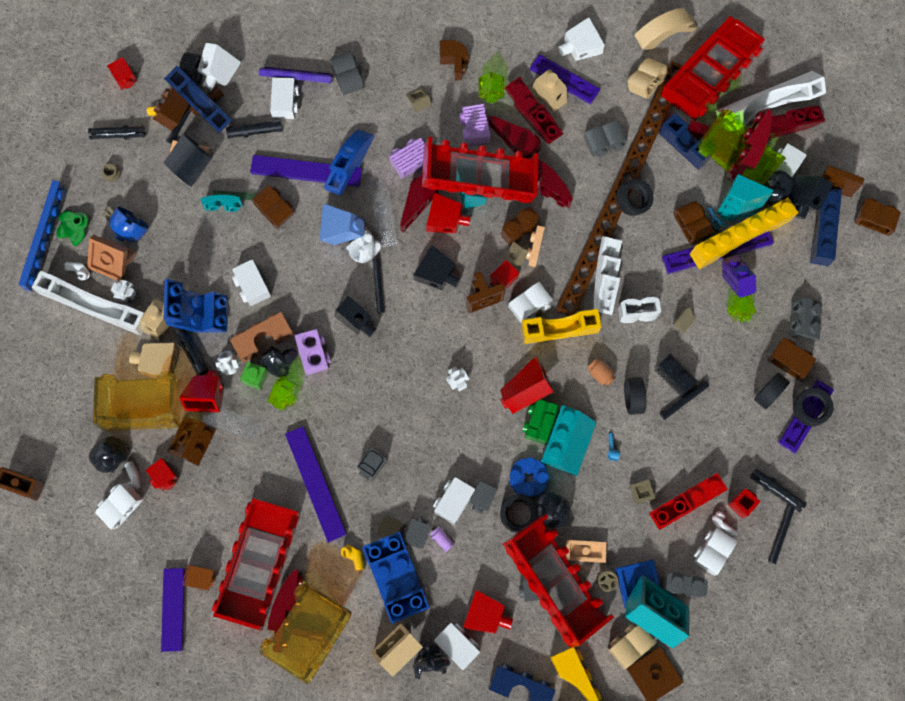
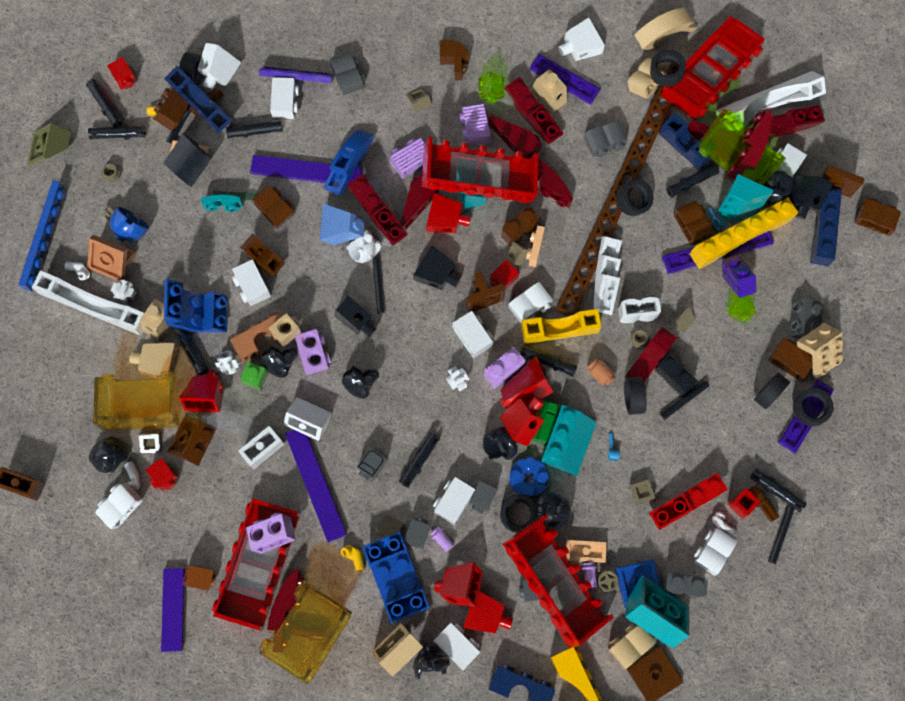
green plate [56,211,90,246] -> none
clear neon green brick [267,376,300,411] -> none
none -> olive slope [27,123,71,166]
none -> black pin [86,79,123,127]
none -> dark tan slope [139,430,161,453]
none -> white brick [238,426,285,469]
none -> reddish brown brick [240,234,285,277]
none -> lavender brick [246,513,296,554]
none -> tan brick [268,313,301,347]
none -> white brick [284,397,331,441]
none -> black hair [342,366,379,399]
none -> dark red slope [347,174,408,246]
none -> black pin [398,432,440,488]
none -> red torso [434,562,483,607]
none -> white brick [452,311,493,358]
none -> black hair [483,426,518,460]
none -> lavender brick [484,347,525,389]
none -> red torso [499,396,544,446]
none -> black pin [520,344,578,377]
none -> lavender pin [581,562,598,587]
none -> dark red slope [625,327,677,382]
none -> dark tan plate [630,330,649,348]
none -> black tyre [650,49,686,87]
none -> black pin [666,163,719,198]
none -> reddish brown axle [748,483,779,522]
none -> tan bracket [797,323,843,379]

